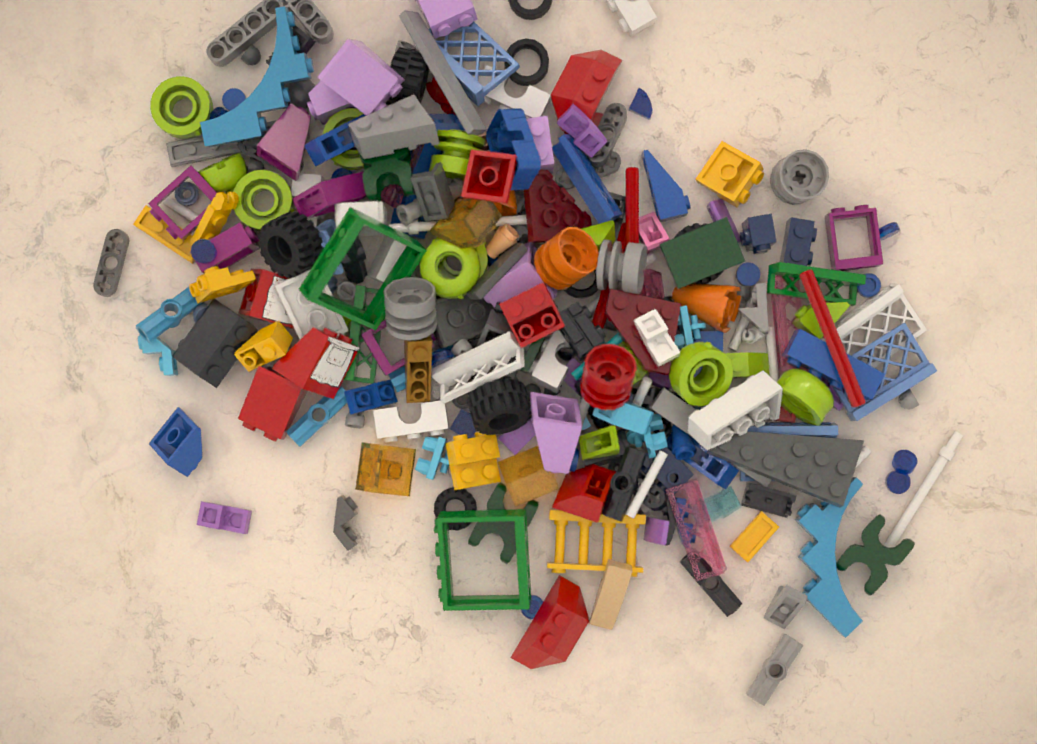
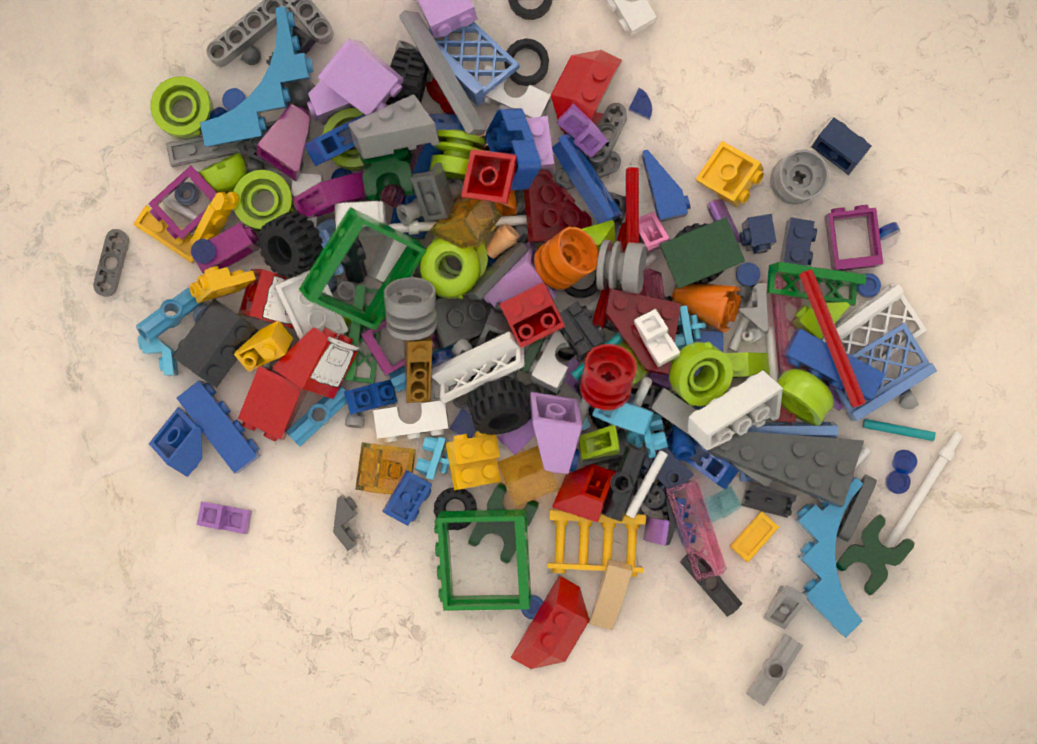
none -> blue brick [176,380,261,474]
none -> blue bracket [382,470,432,526]
none -> dark blue brick [811,117,872,175]
none -> dark grey beam [837,474,877,542]
none -> teal bar [863,419,936,441]

